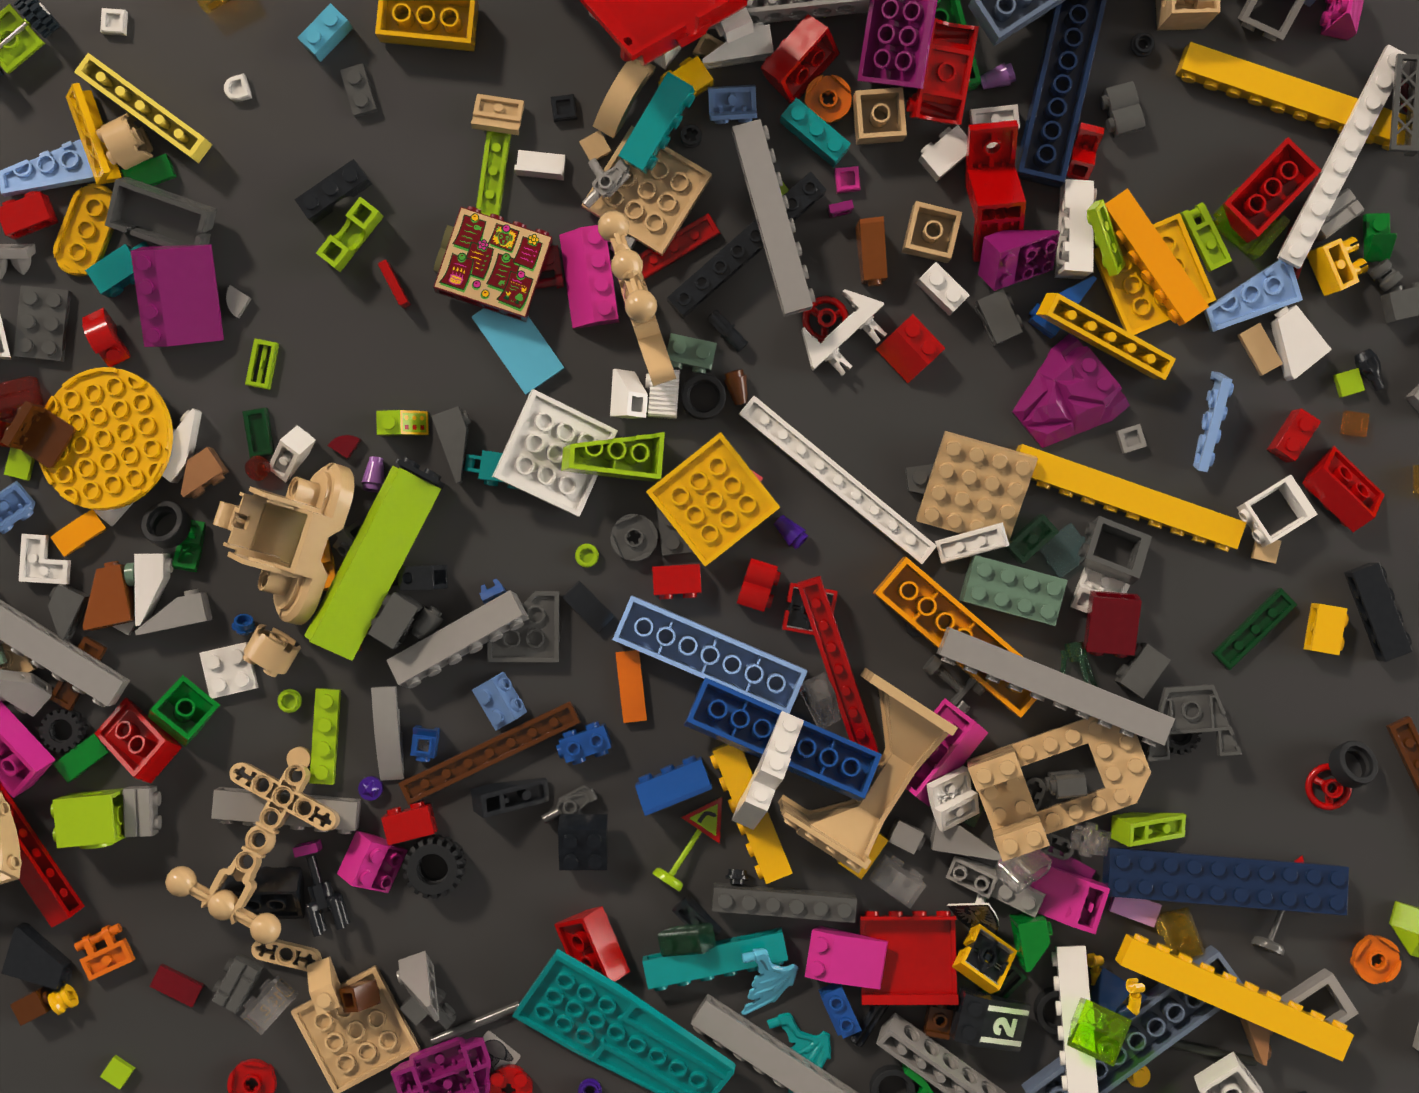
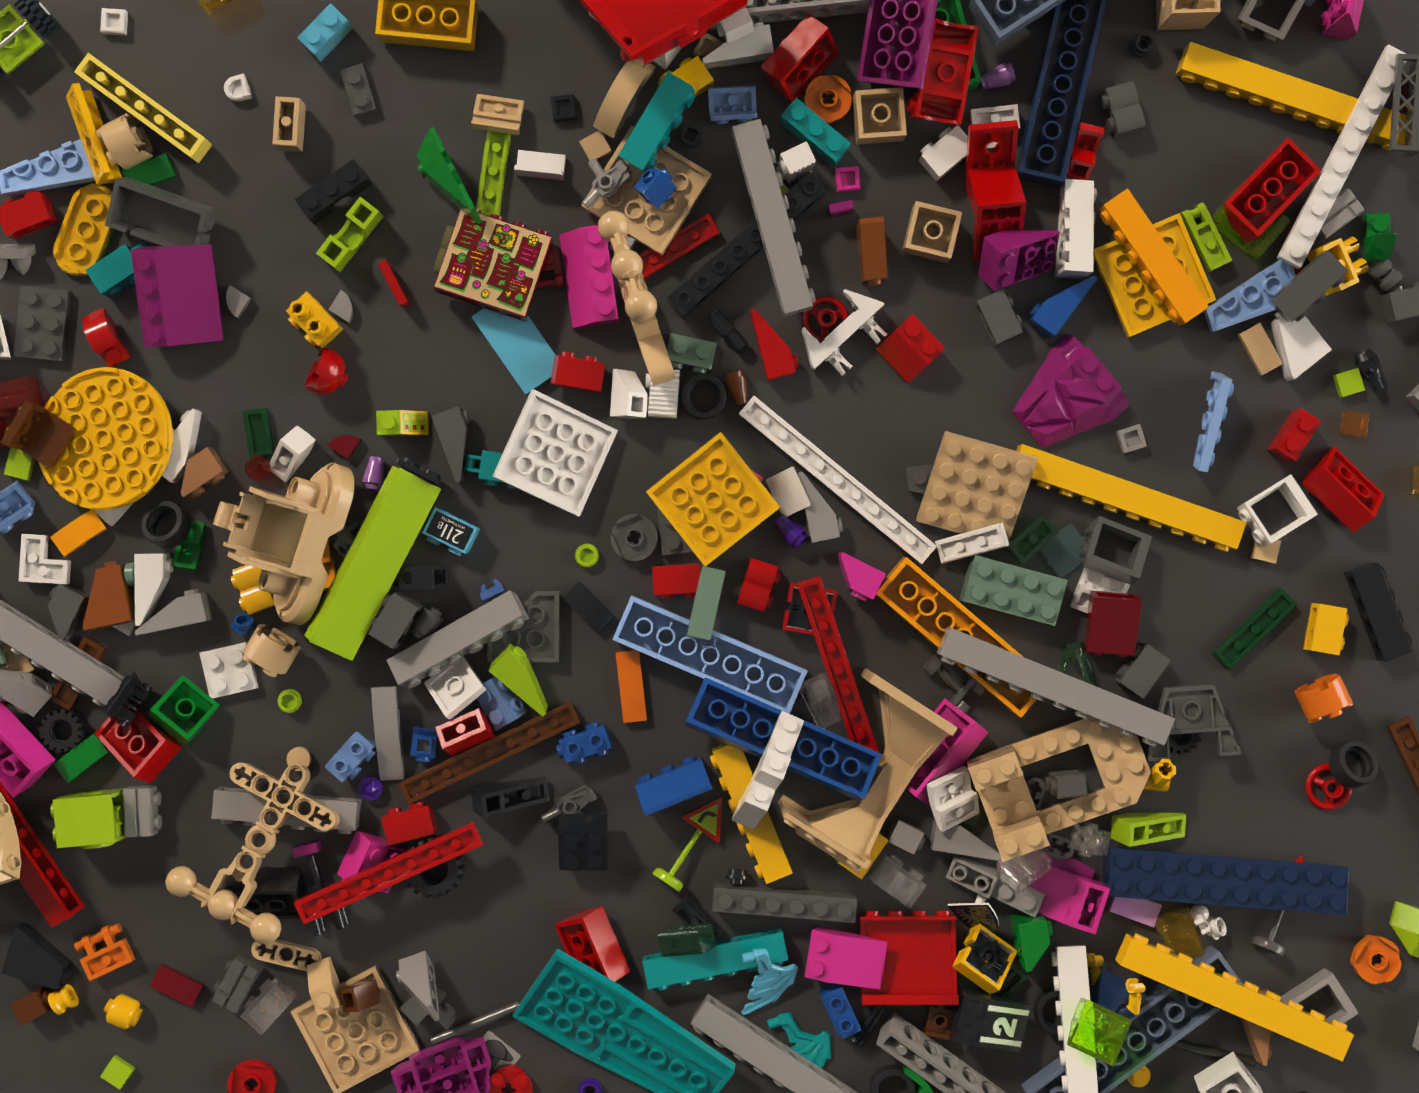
lime tile [245,338,279,390] -> none
lime plate [309,688,341,785] -> none
lime wedge [561,432,665,482] -> none
white brick [916,262,970,316] -> none
yellow brick [1036,293,1176,380] -> none
lime plate [1087,199,1126,276] -> none
none -> yellow head [104,994,143,1030]
none -> black hinge [106,671,152,728]
none -> yellow brick [231,565,275,615]
none -> tan brick [272,96,306,152]
none -> yellow brick [286,291,344,348]
none -> red plate [294,821,484,924]
none -> red cylinder [304,346,348,395]
none -> medium blue bracket [325,731,377,782]
none -> light grey tile [328,290,353,323]
none -> green wedge [416,127,482,224]
none -> brick [422,507,481,556]
none -> white plate [424,656,487,720]
none -> red brick [435,708,495,756]
none -> lime slope [489,643,548,717]
none -> red brick [550,352,605,393]
none -> blue brick [633,167,677,209]
none -> sand green tile [686,566,726,642]
none -> red slope [750,309,799,381]
none -> white sticker [766,467,811,517]
none -> white brick [776,142,816,184]
none -> light grey slope [797,472,843,543]
none -> dark pink slope [837,552,886,602]
none -> yellow piece [1144,759,1176,792]
none -> white arm [1190,904,1211,935]
none -> white plate [1207,916,1227,940]
none -> dark grey brick [1268,250,1348,322]
none -> orange brick [1294,673,1353,723]

